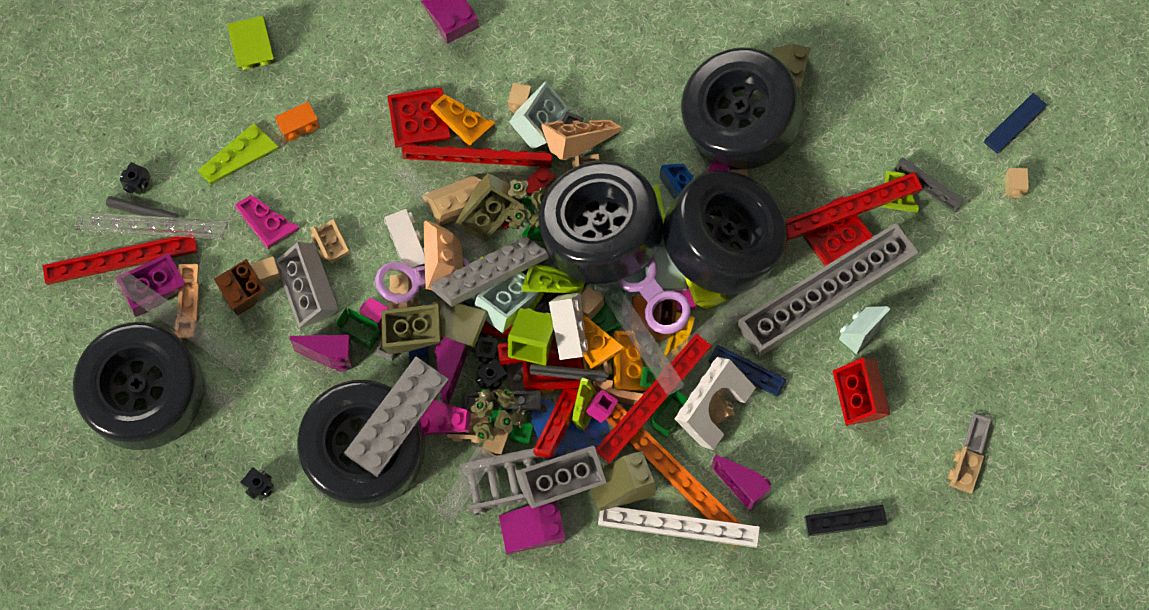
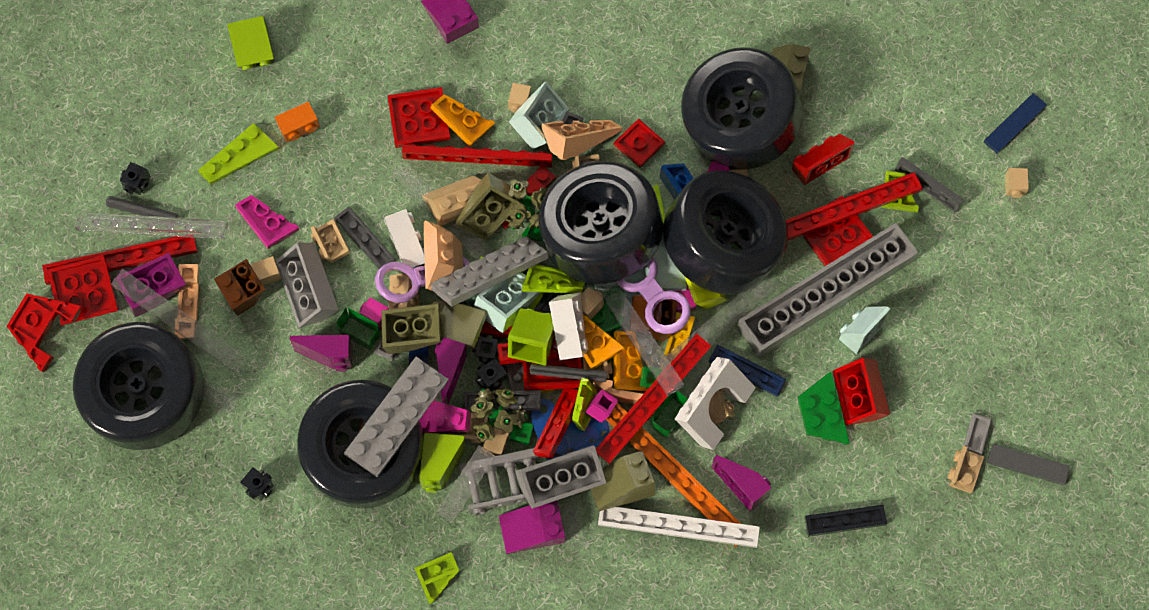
none -> red wing [7,293,84,372]
none -> red plate [47,255,119,326]
none -> dark grey tile [334,206,396,269]
none -> lime wing [414,552,459,604]
none -> lime slope [419,433,466,493]
none -> red tile [613,119,666,168]
none -> red slope [792,134,855,186]
none -> green wing [797,372,850,445]
none -> dark grey tile [987,444,1069,486]

